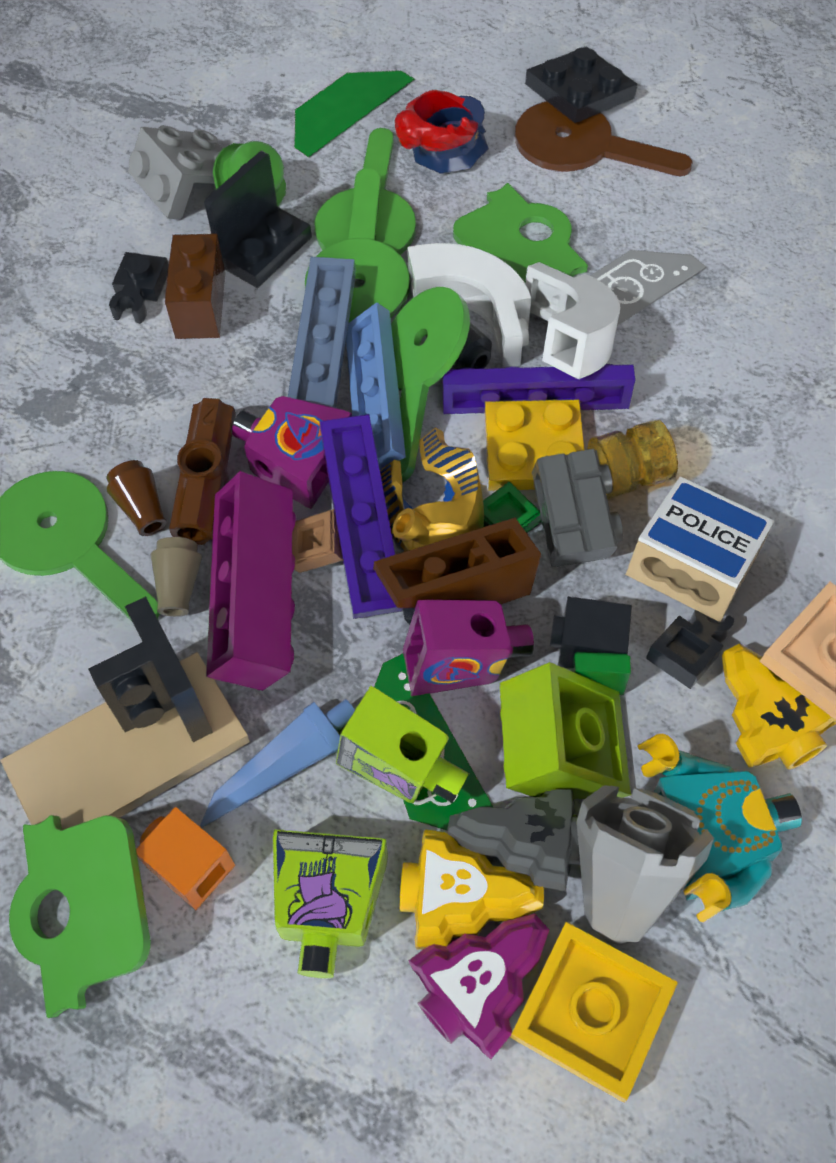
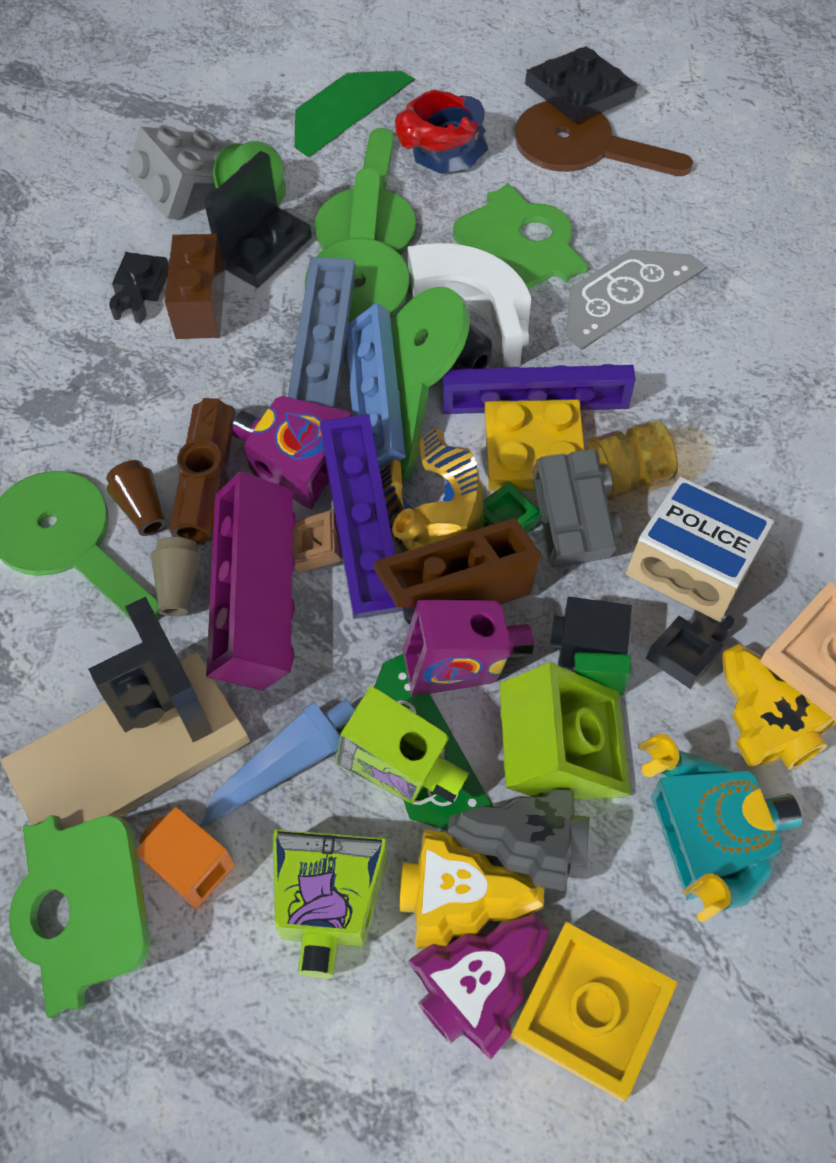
white arch [525,262,620,379] -> none
light grey cone [577,785,714,944] -> none

